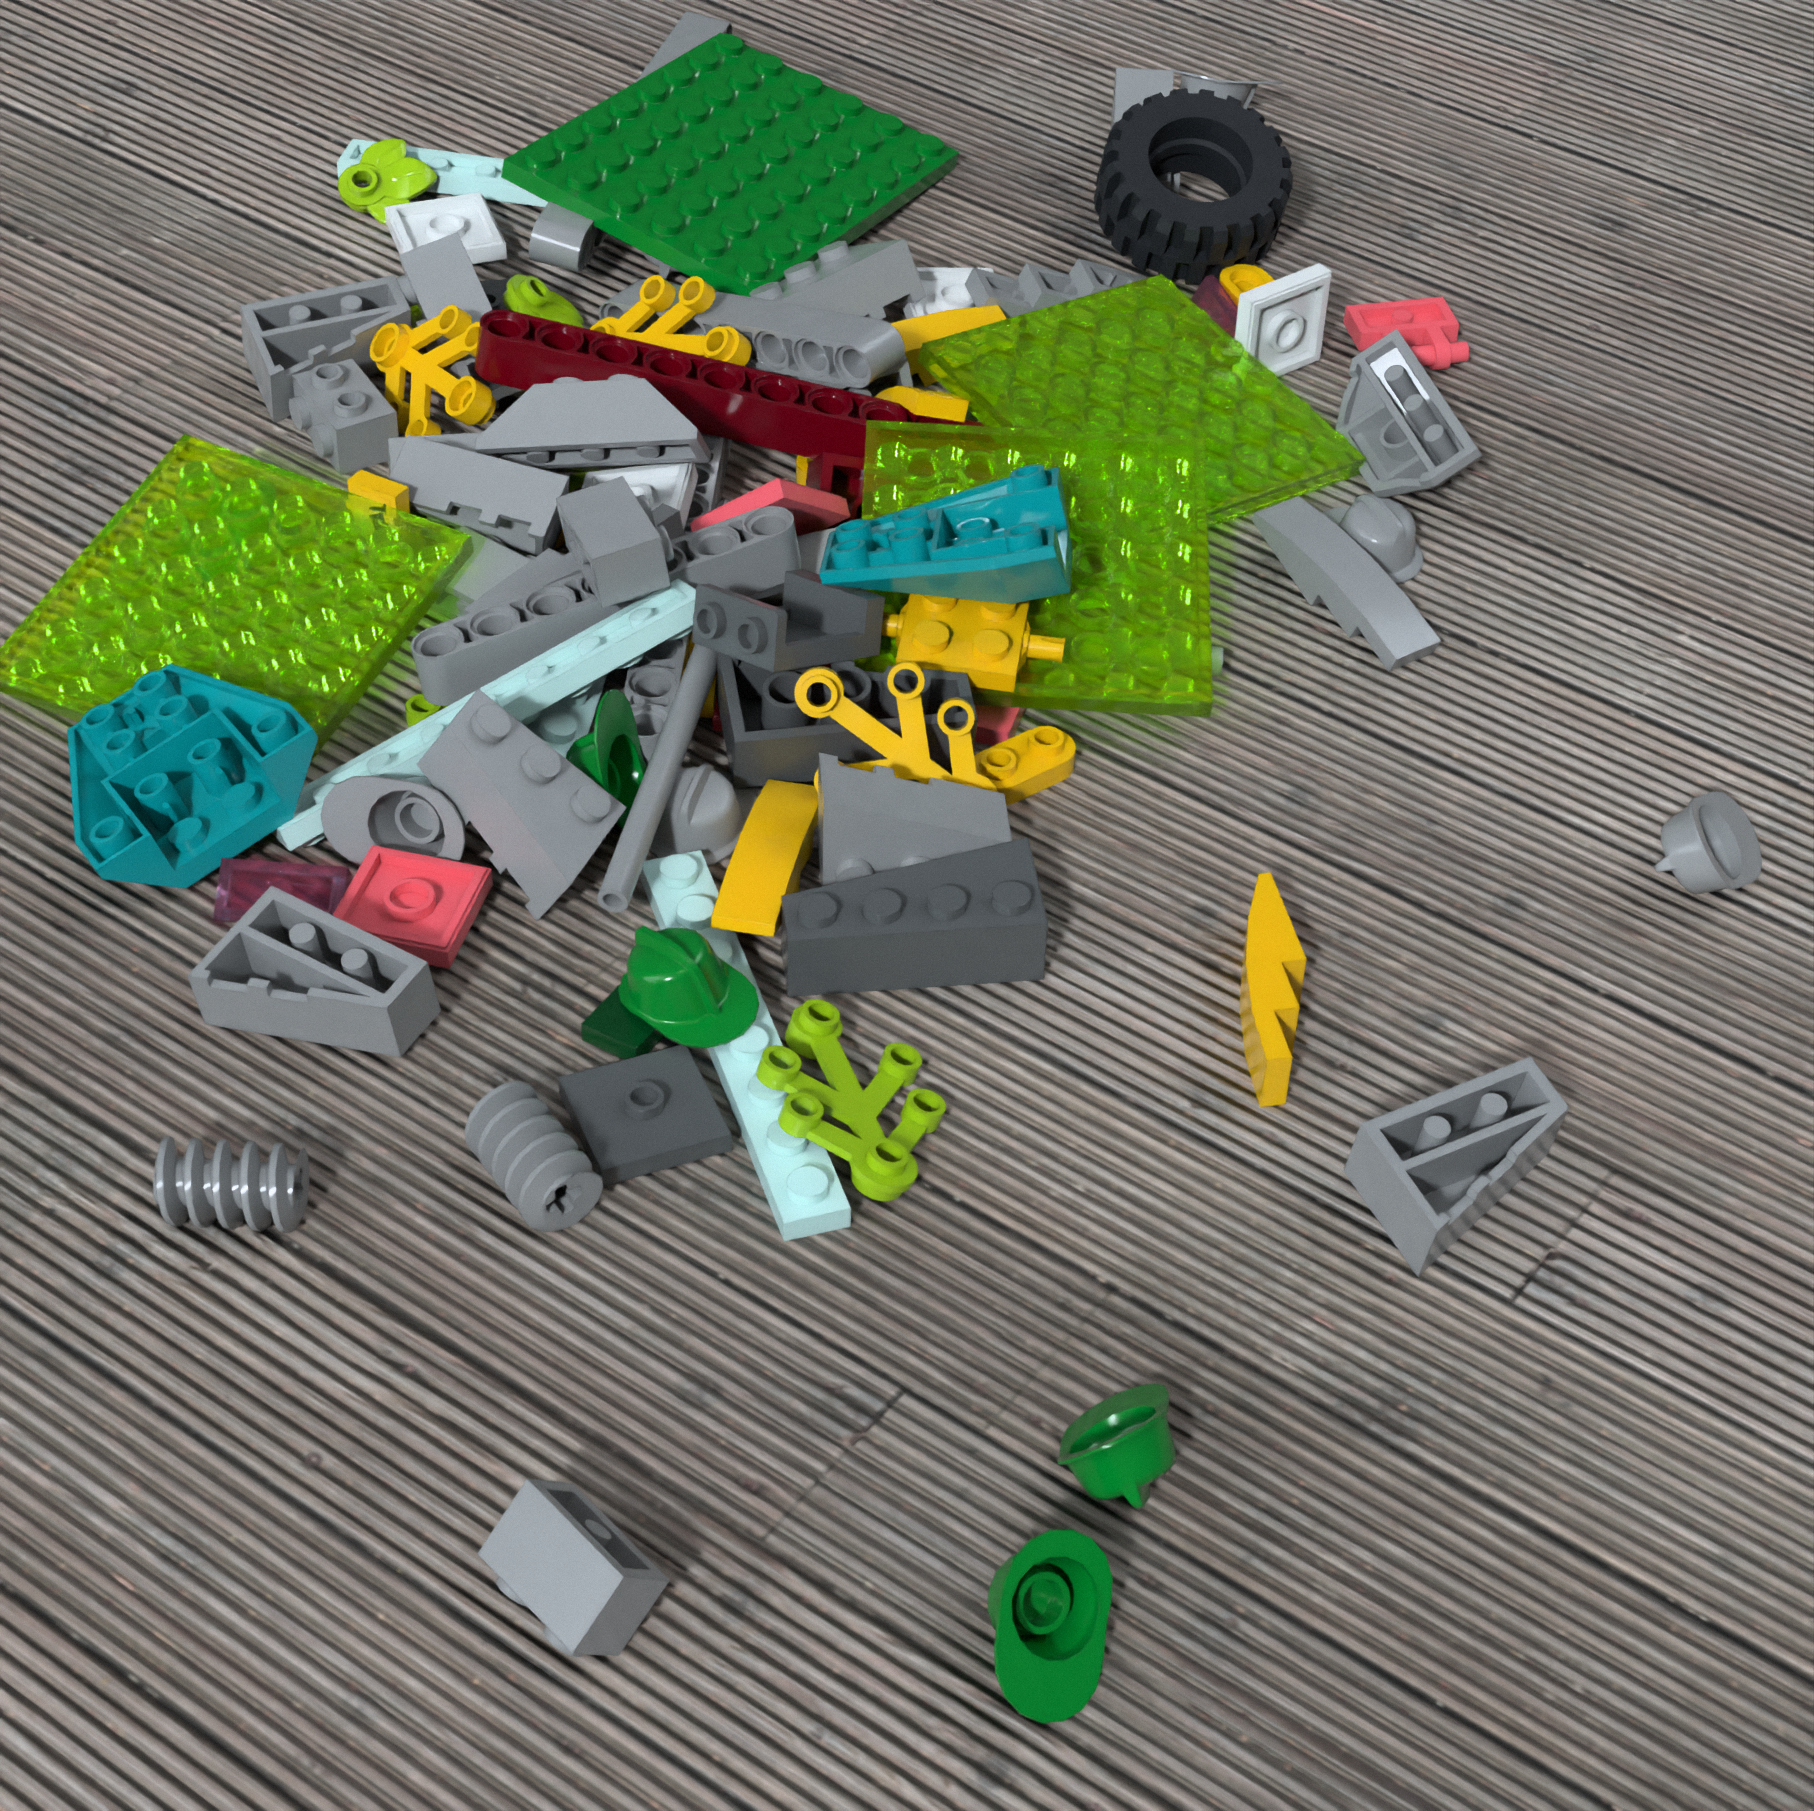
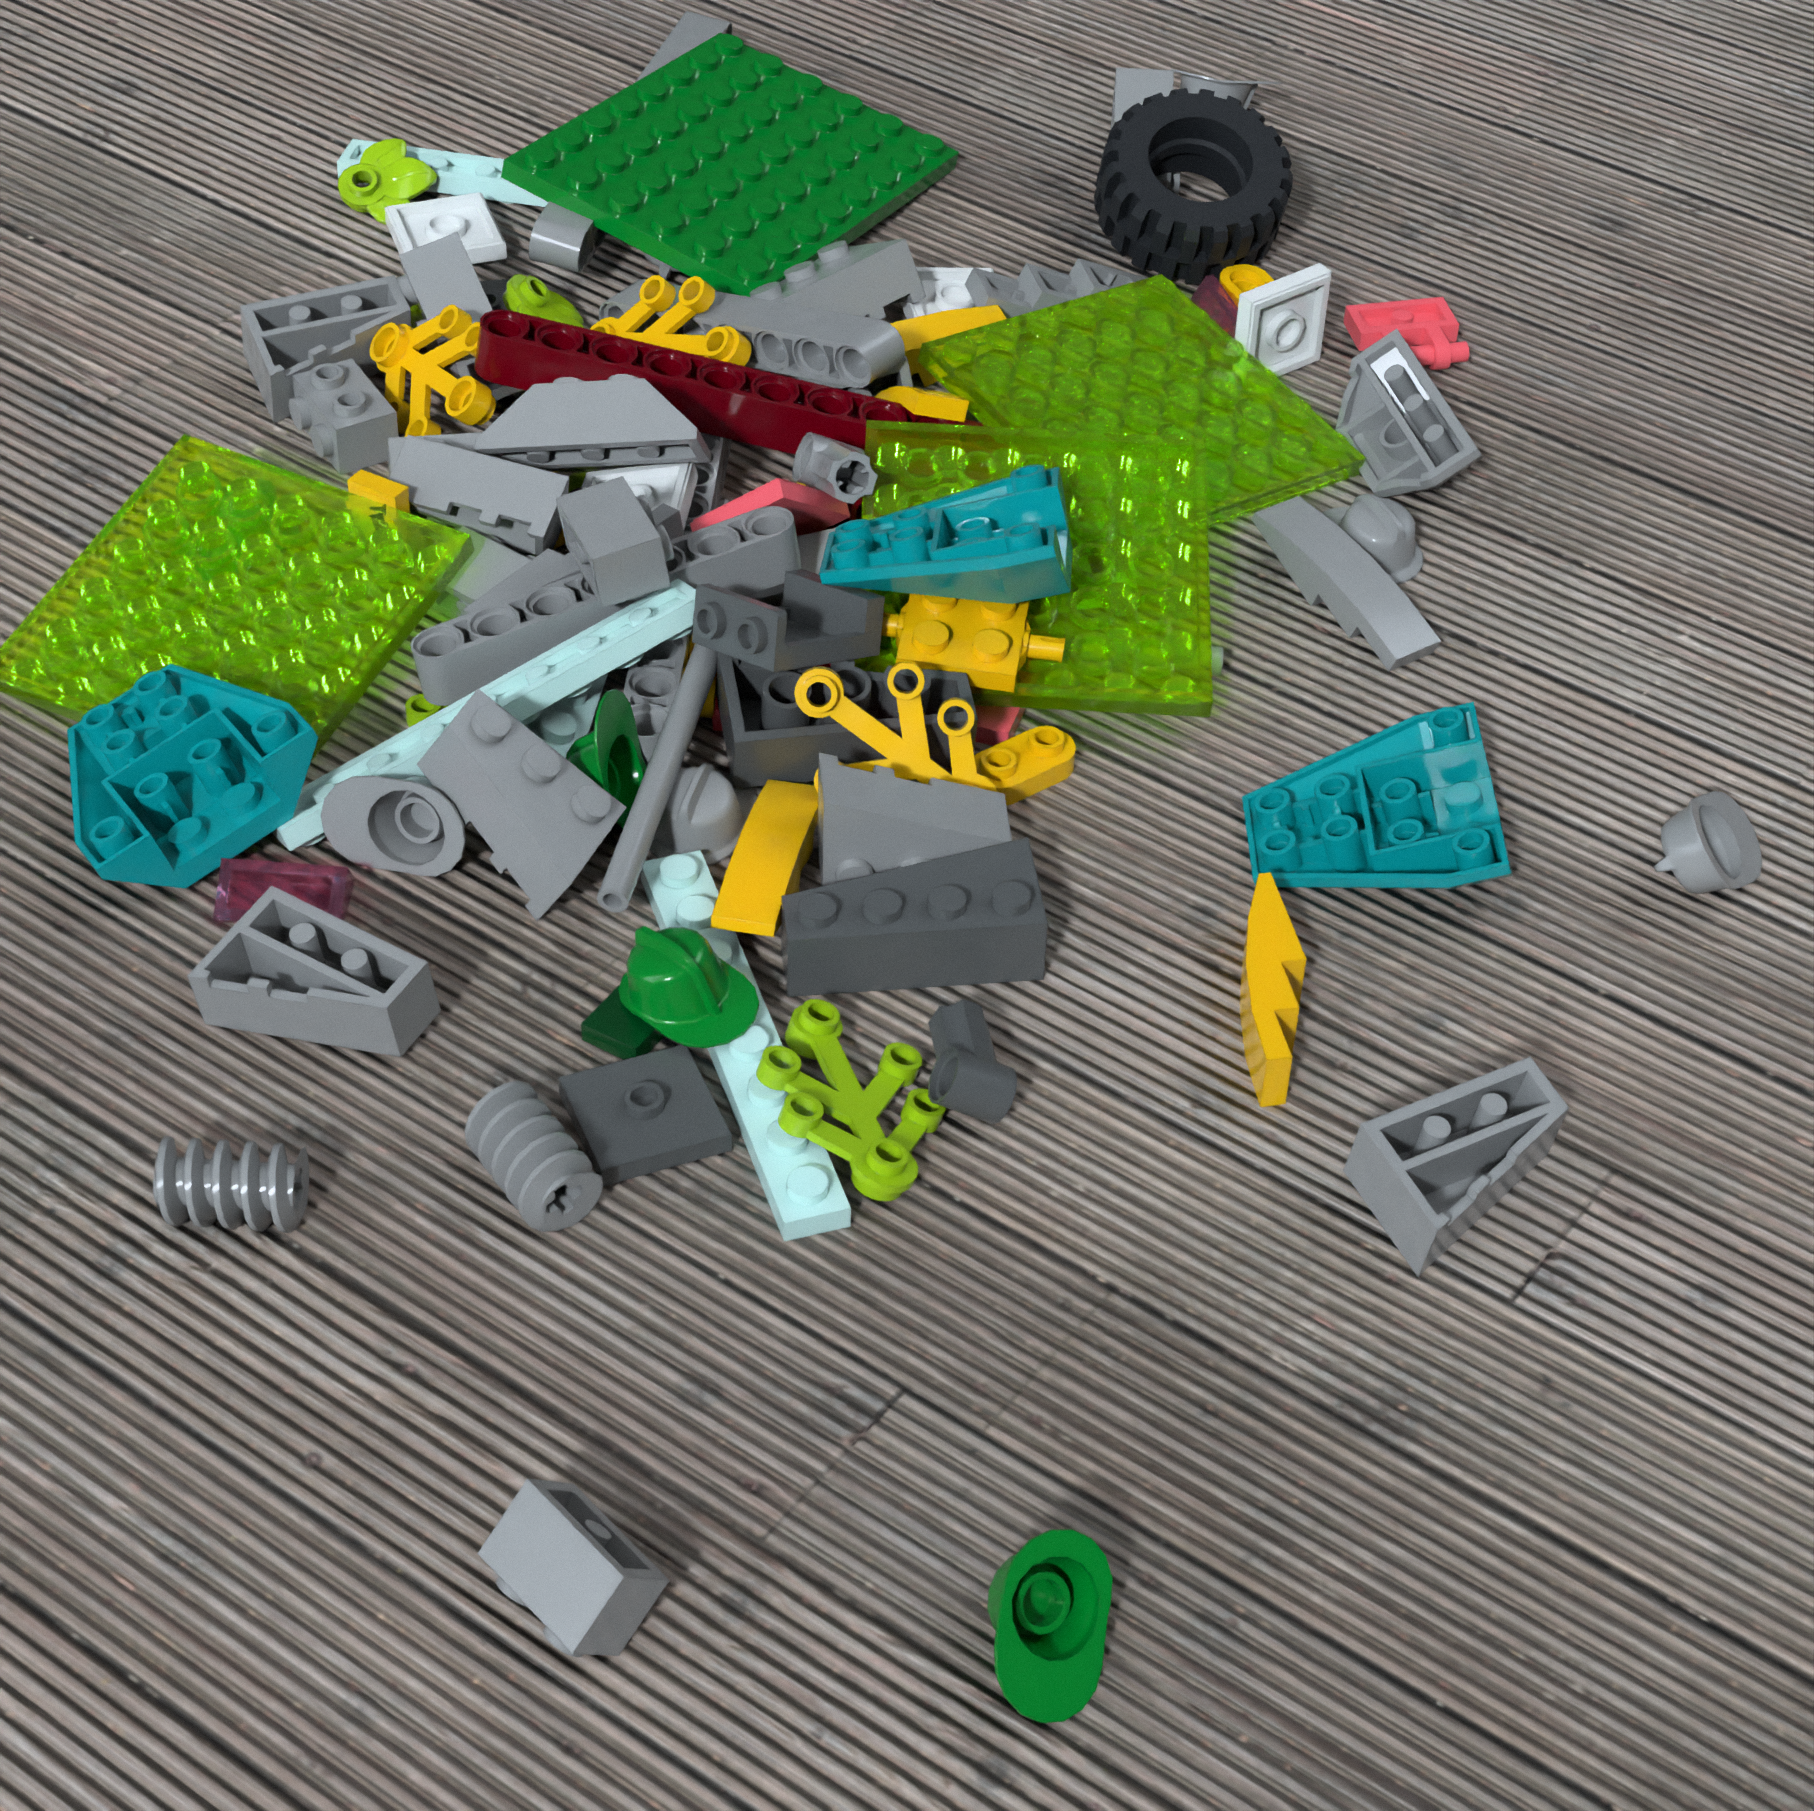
coral plate [333,845,493,969] -> none
green piece [1057,1383,1176,1509] -> none
none -> light grey piece [792,432,878,504]
none -> dark grey piece [928,999,1017,1125]
none -> teal wedge [1242,702,1513,889]

